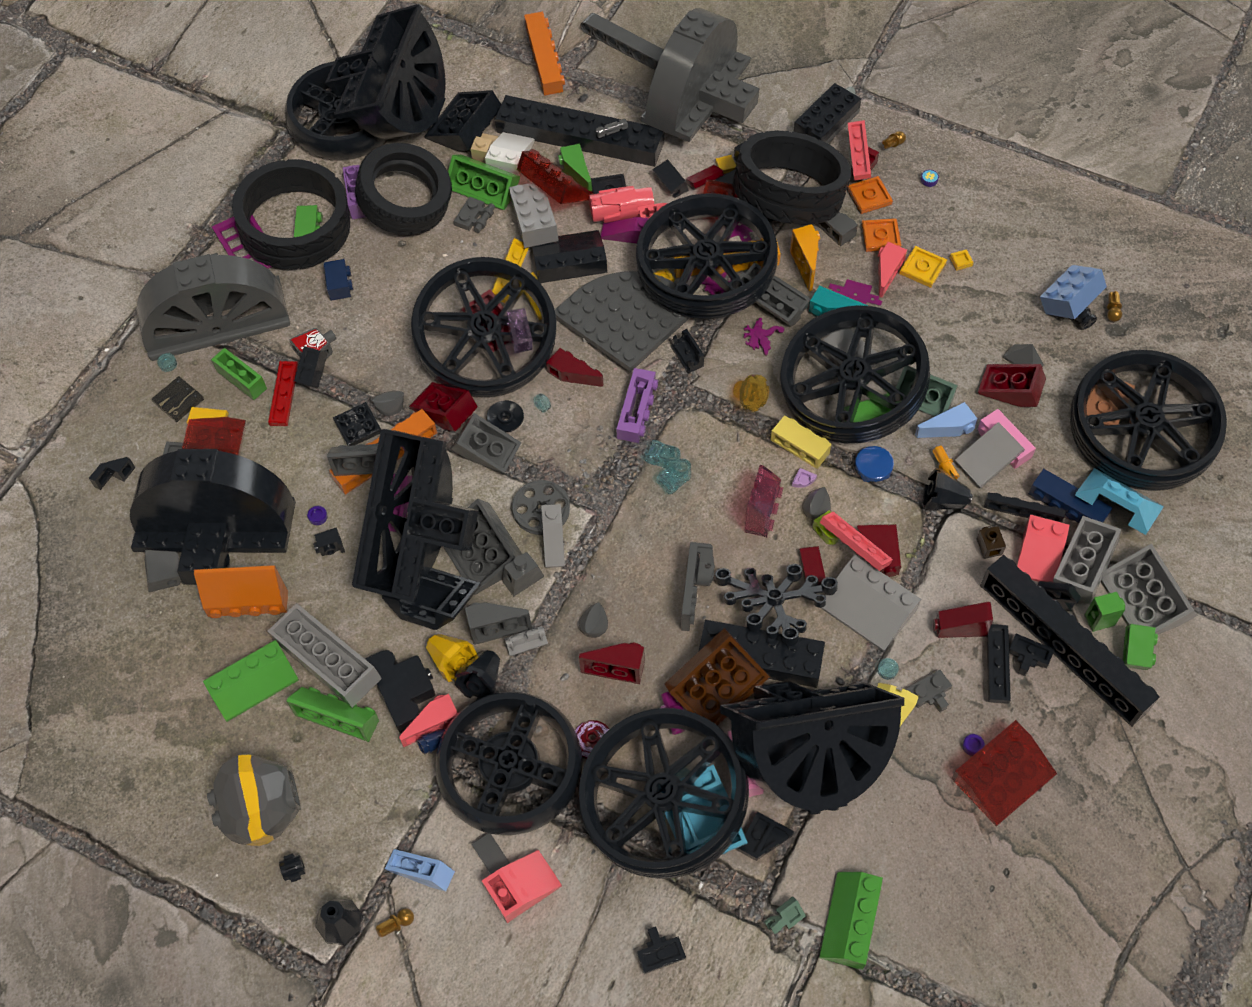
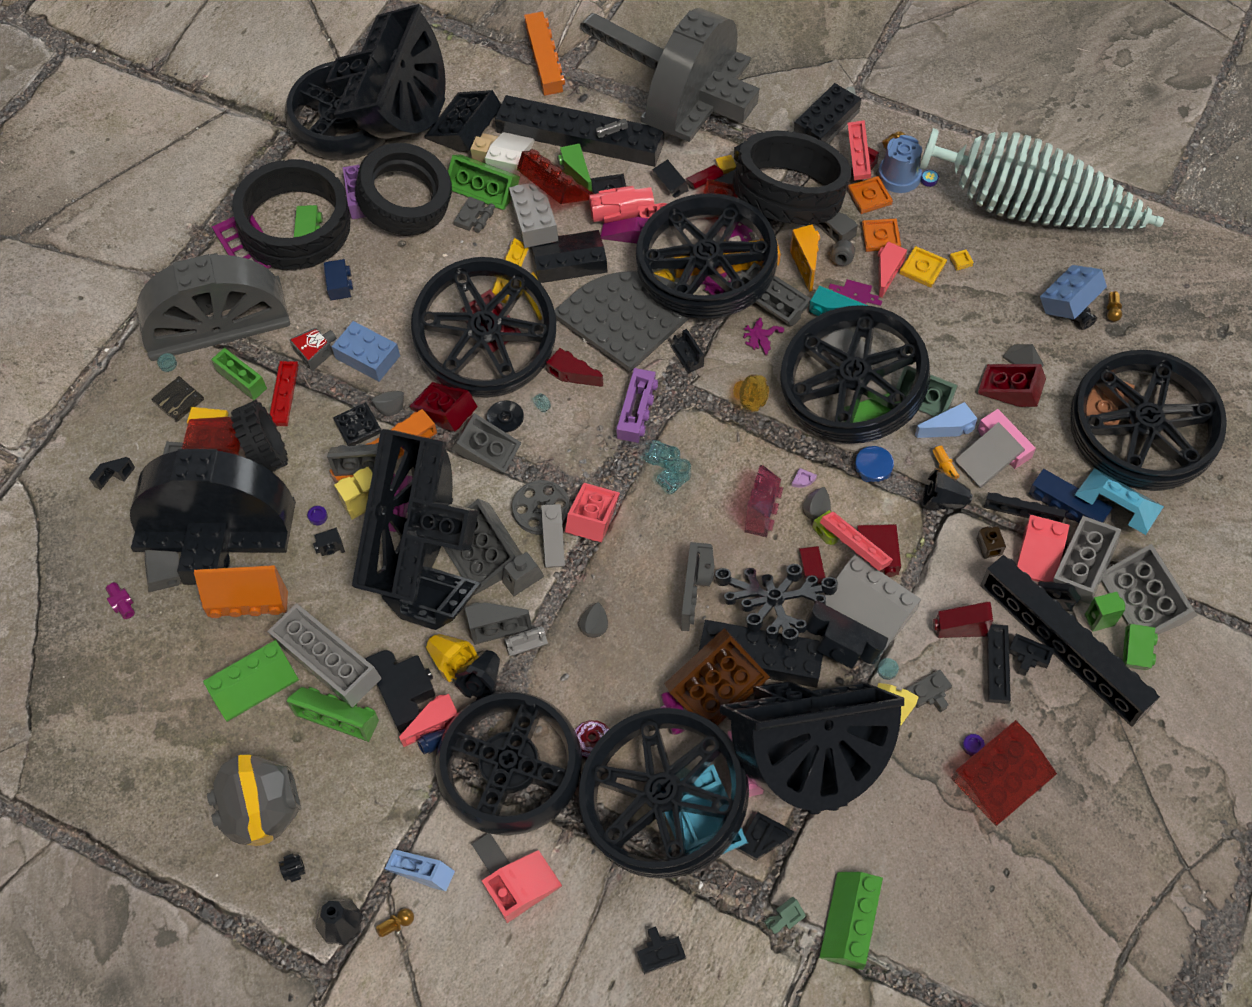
black hinge [294,346,328,387] -> none
clear purple brick [507,308,533,354] -> none
dark red slope [579,642,645,685] -> none
light yellow brick [771,415,832,469] -> none
none -> magenta axle [106,582,135,619]
none -> black tyre [231,400,288,472]
none -> medium blue brick [332,321,400,382]
none -> light yellow piece [334,466,373,520]
none -> coral slope [565,483,620,543]
none -> black brick [805,600,888,669]
none -> dark grey head [831,240,855,266]
none -> medium blue piece [877,135,922,193]
none -> light aqua plant [919,128,1164,229]

